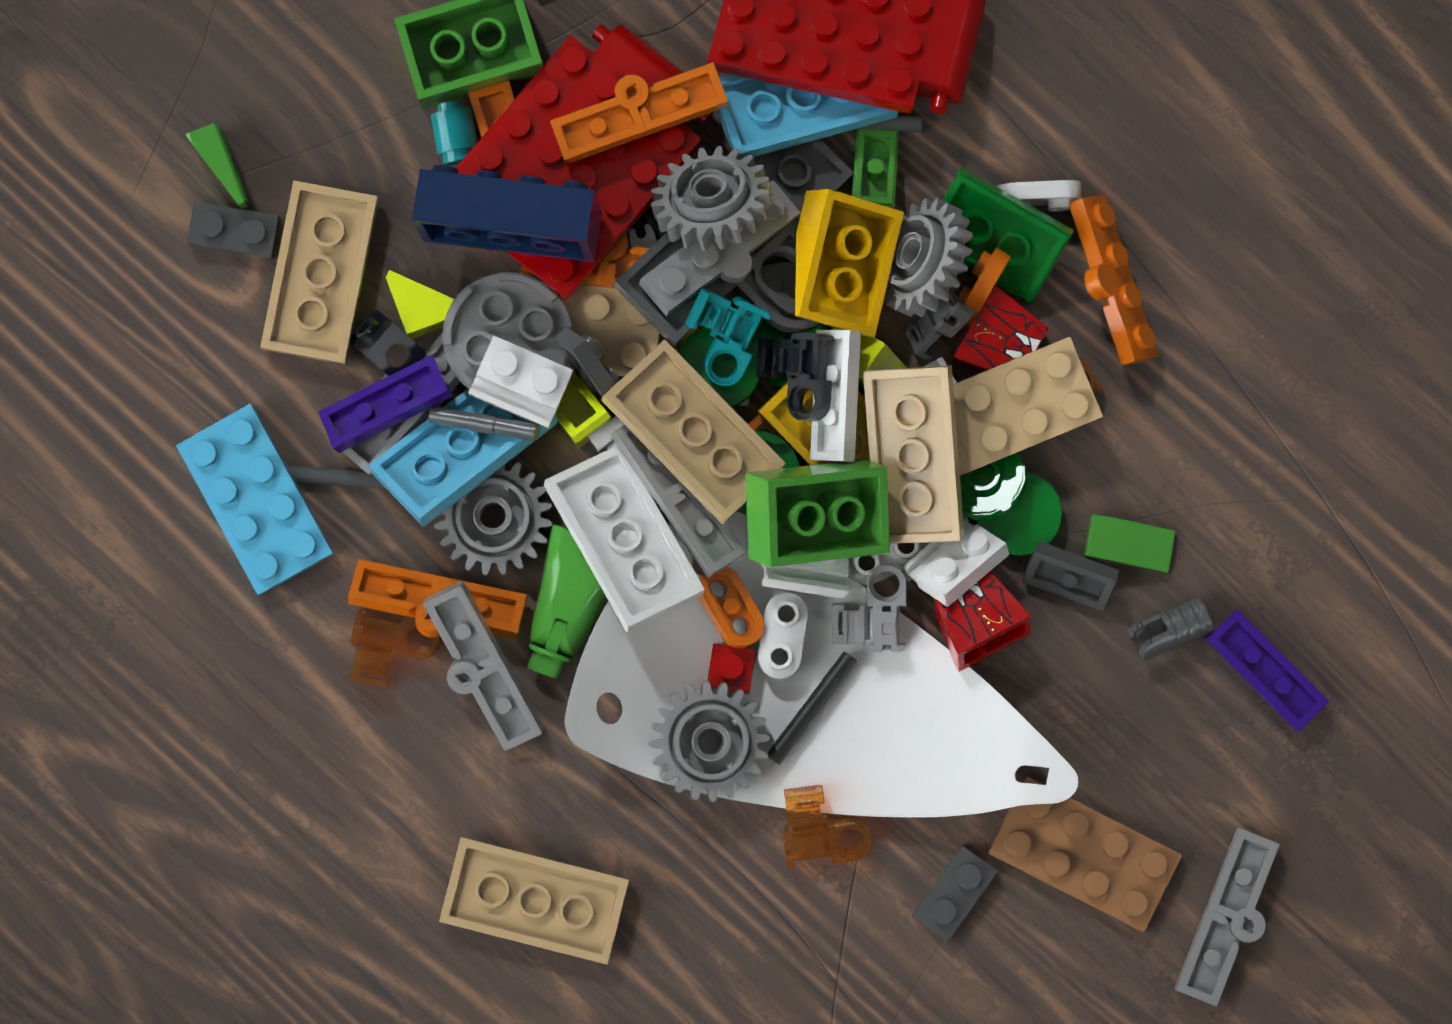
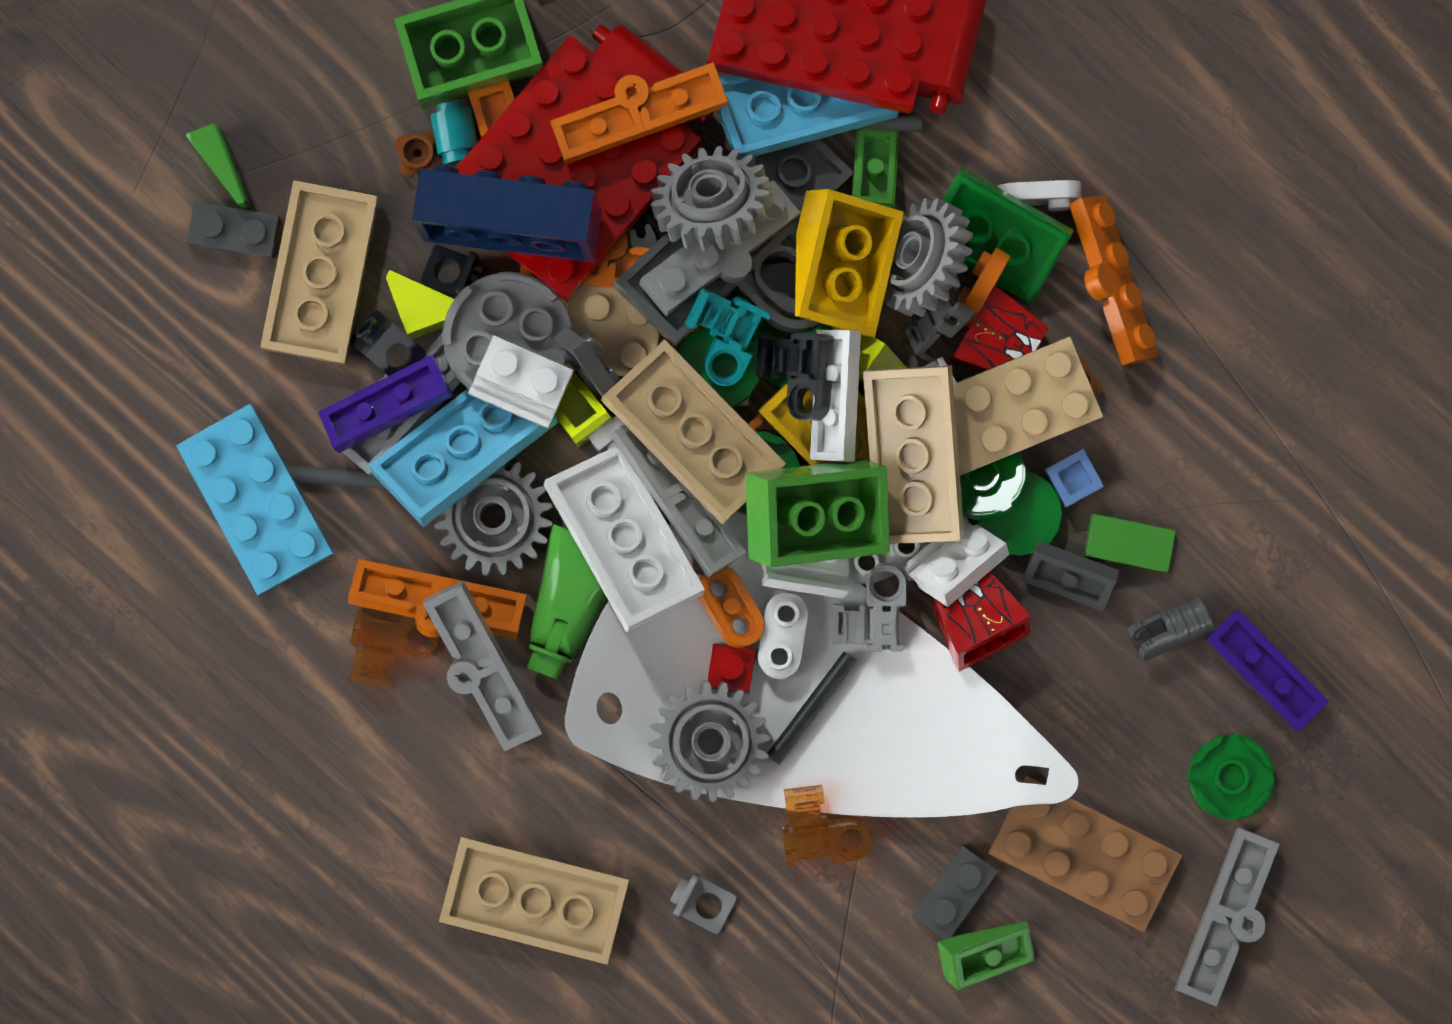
dark grey piece [429,406,540,441] -> none
none -> dark orange plate [394,130,441,177]
none -> black bracket [421,245,484,297]
none -> light grey bracket [670,874,736,934]
none -> bright green slope [938,921,1035,991]
none -> medium blue plate [1044,449,1104,508]
none -> green tile [1187,734,1274,820]

